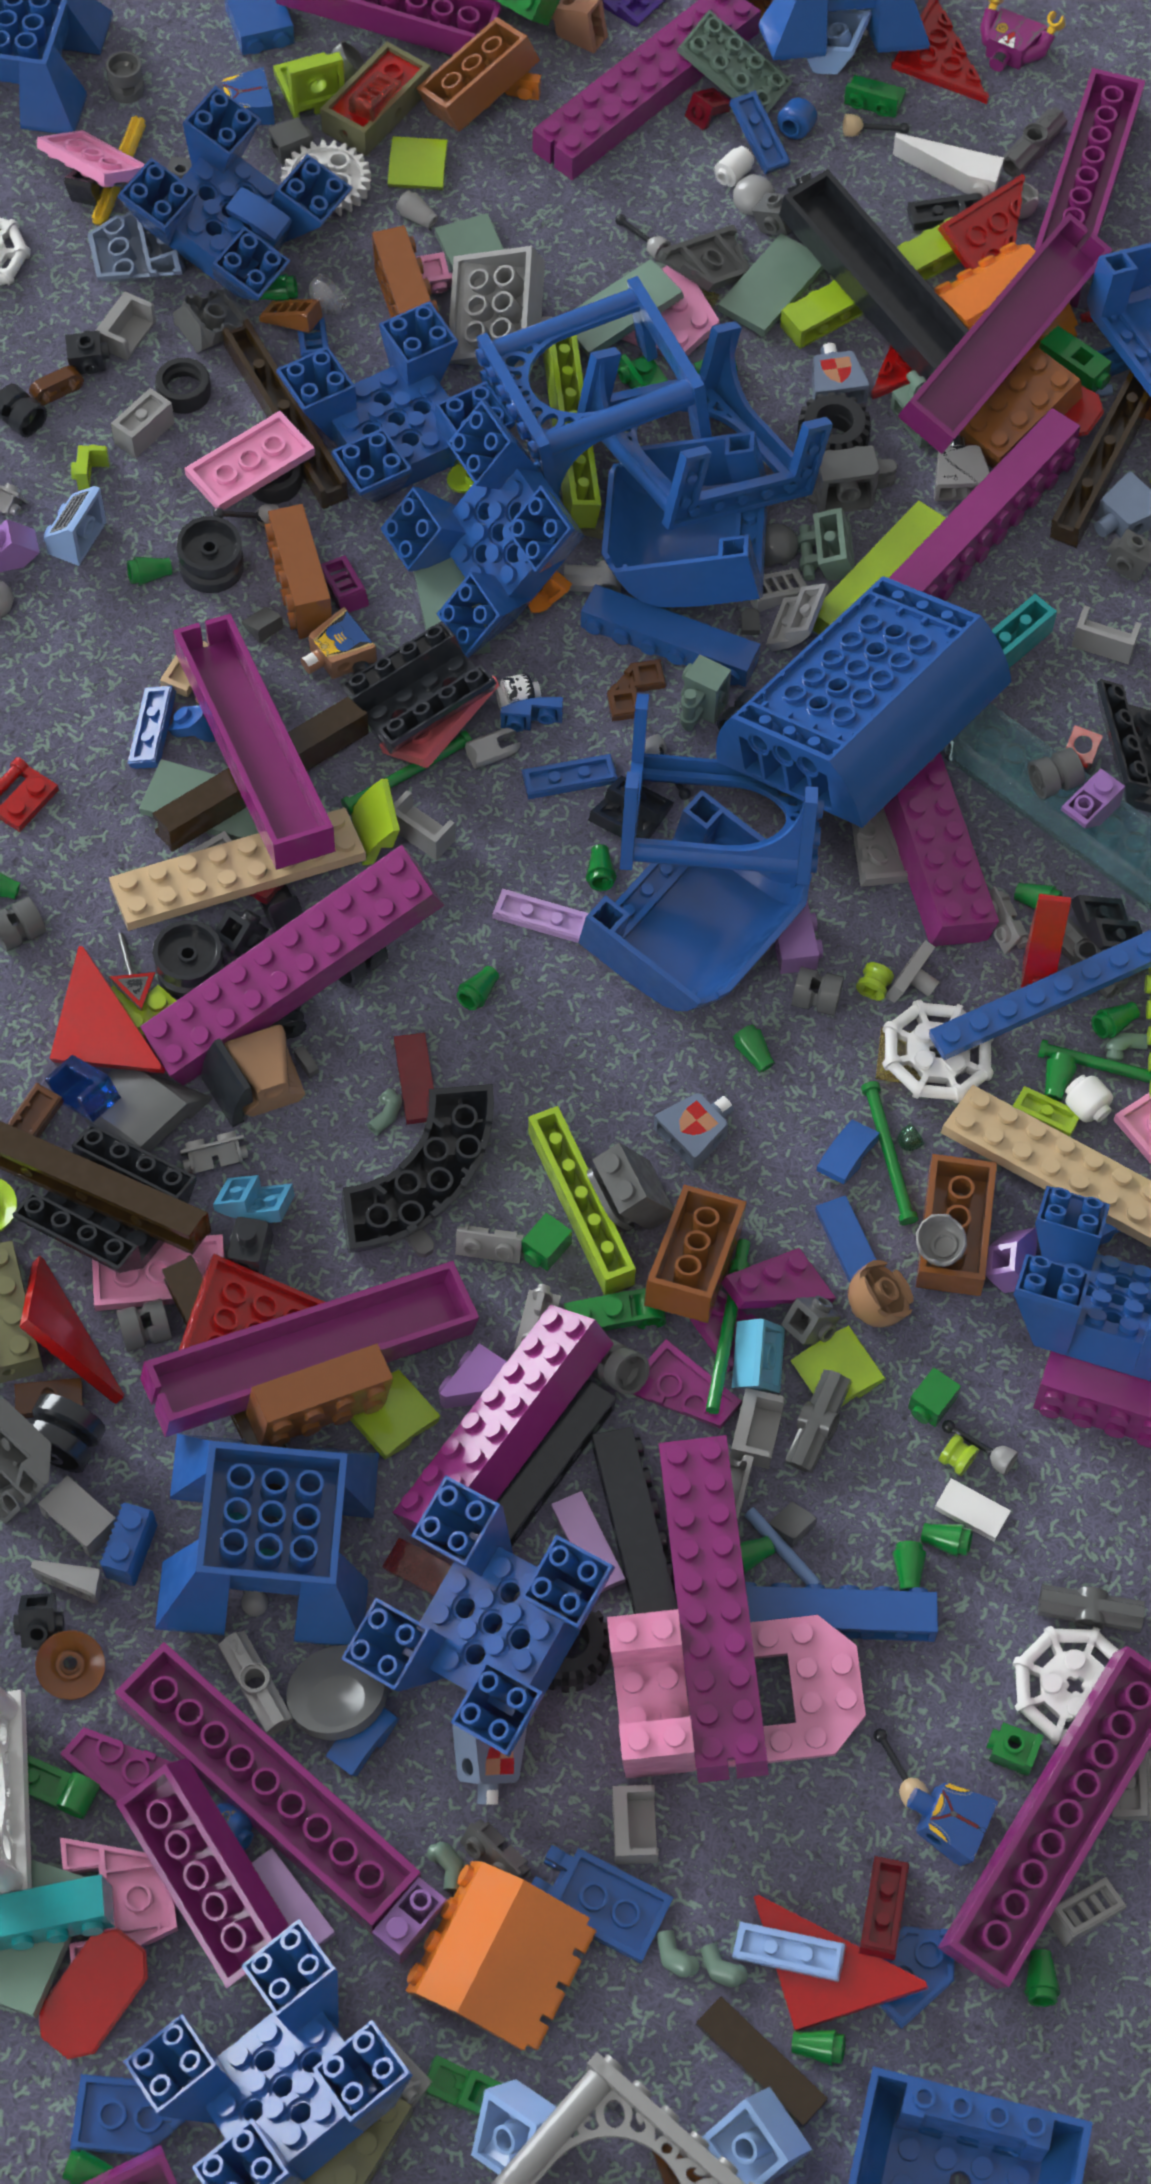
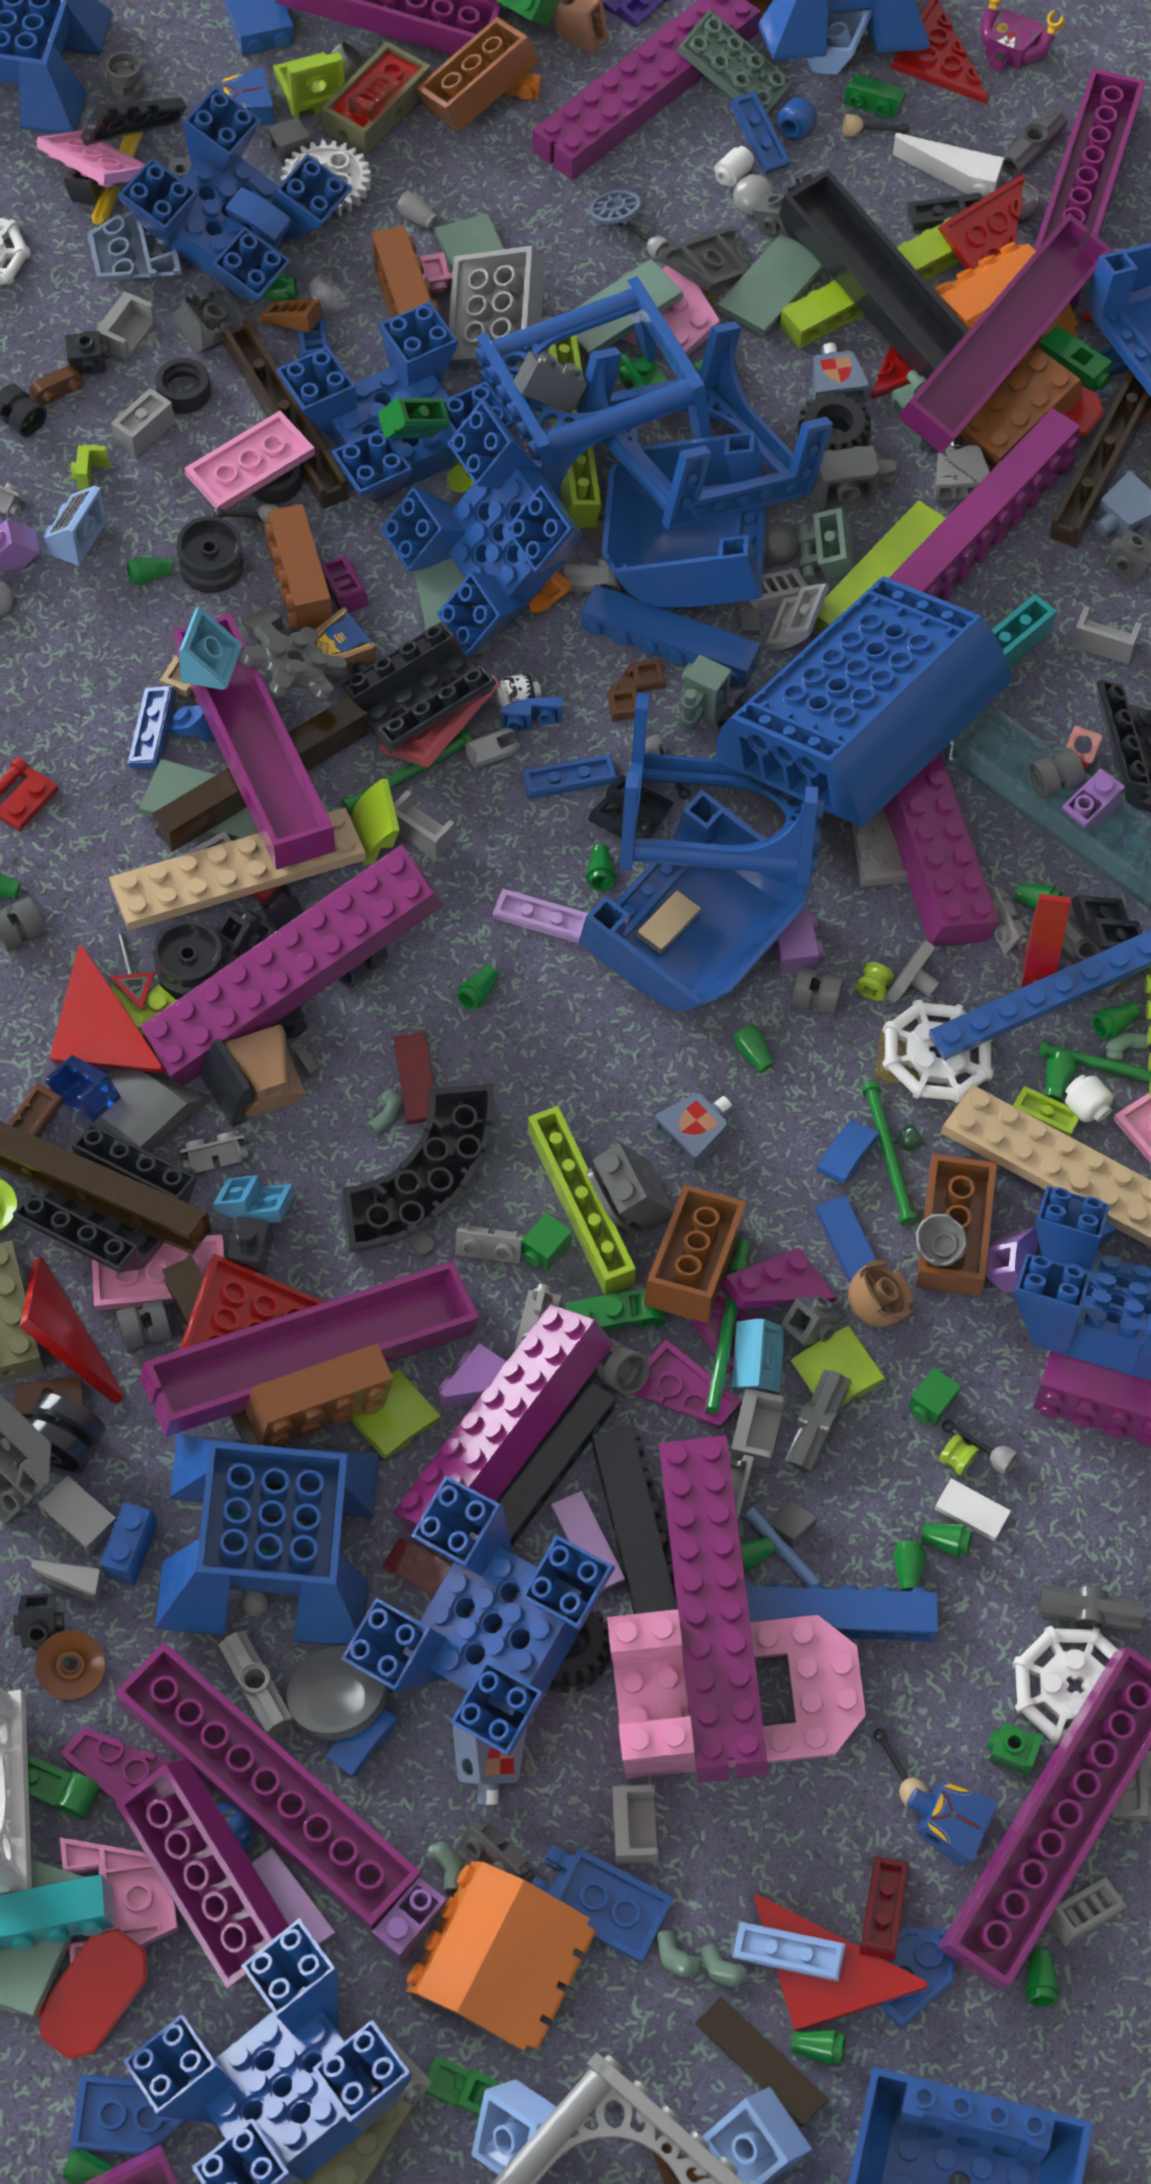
lime slope [387,136,448,190] -> none
dark red bracket [685,87,731,130] -> none
none -> black wing [80,97,187,146]
none -> medium azure slope [179,606,243,690]
none -> dark grey plate [239,622,347,702]
none -> green brick [378,398,450,439]
none -> dark grey piece [513,351,588,413]
none -> sand blue wheel [589,190,641,227]
none -> tan tile [637,891,701,955]

